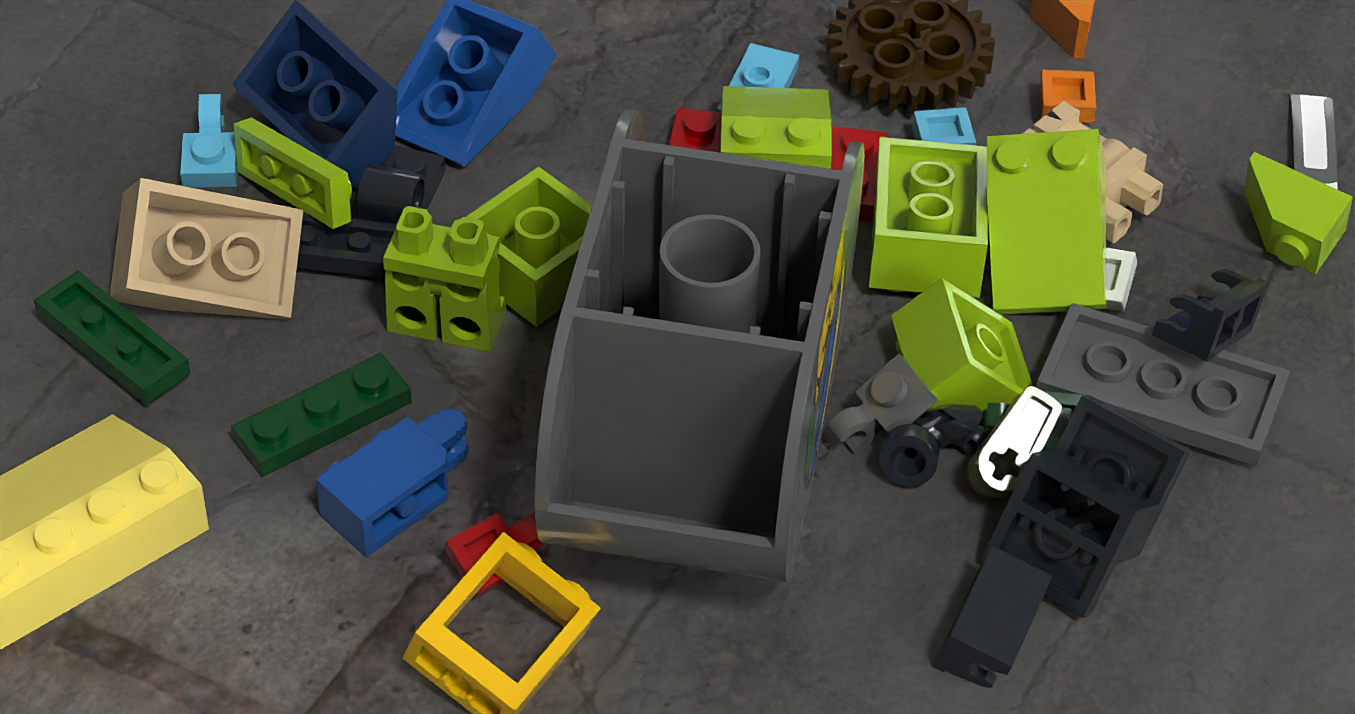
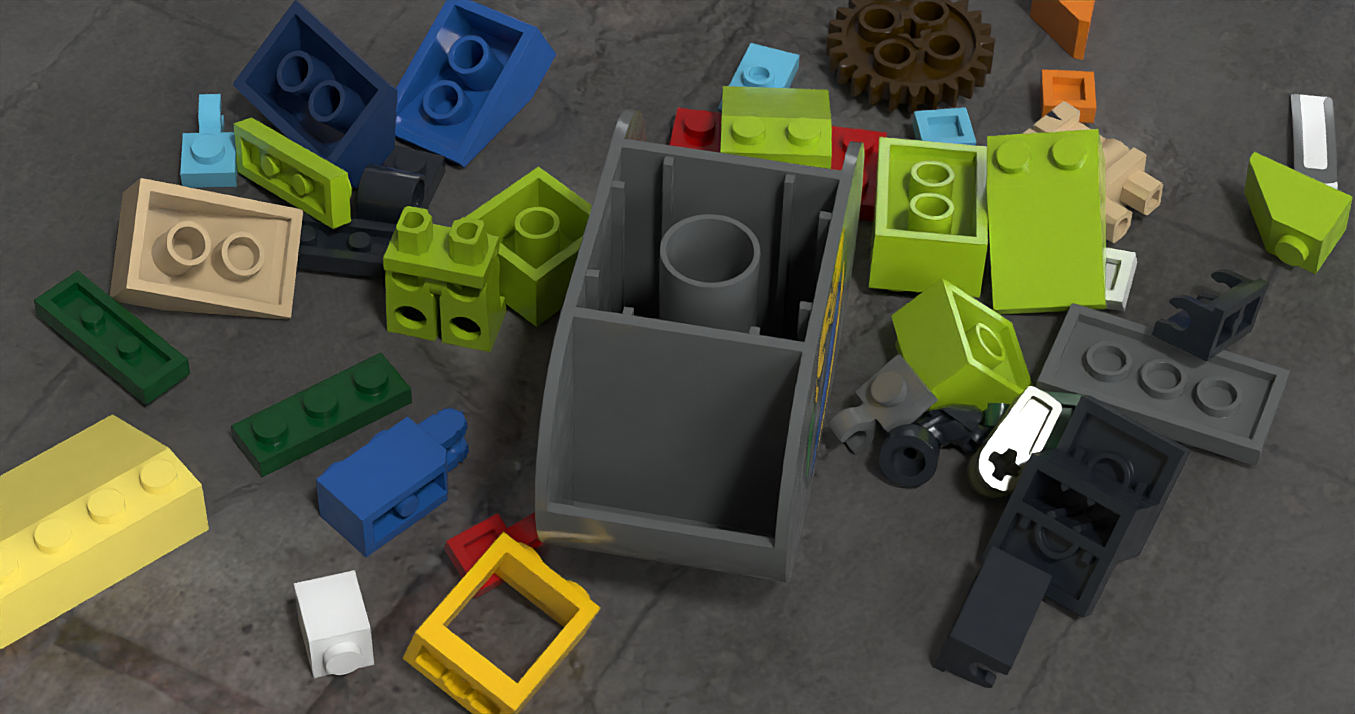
none -> white brick [294,570,374,678]

